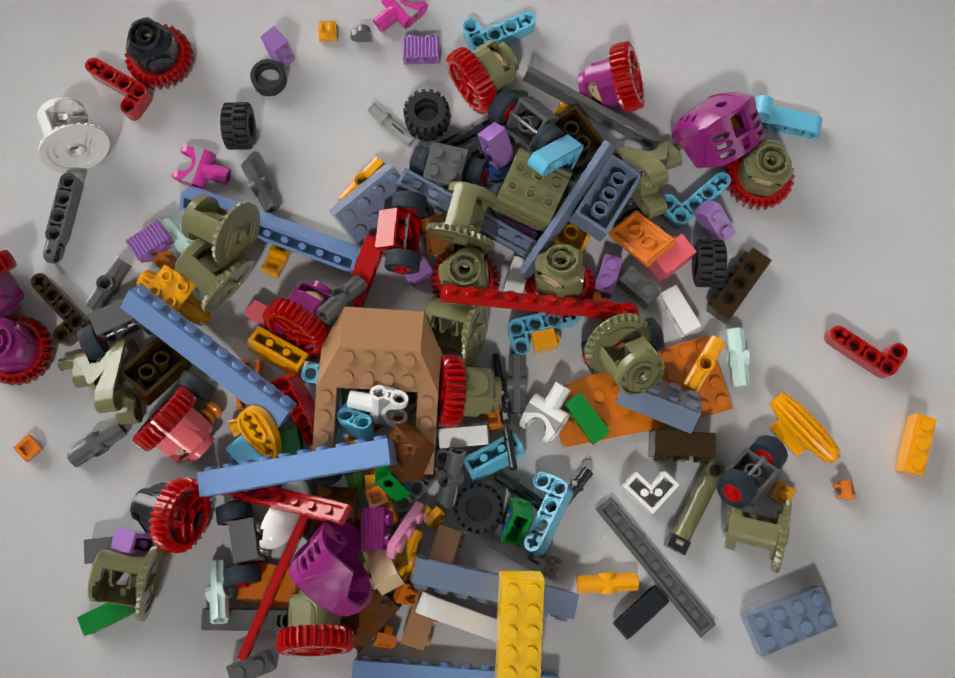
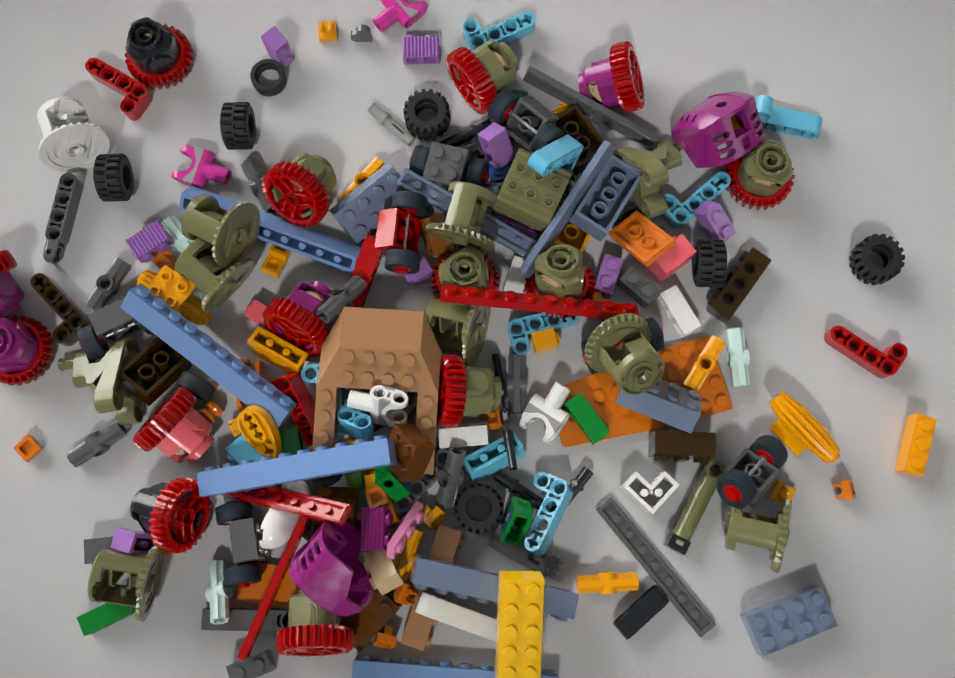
none -> black tyre [93,154,134,202]
none -> red piece [262,153,337,227]
none -> black tyre [849,234,905,285]

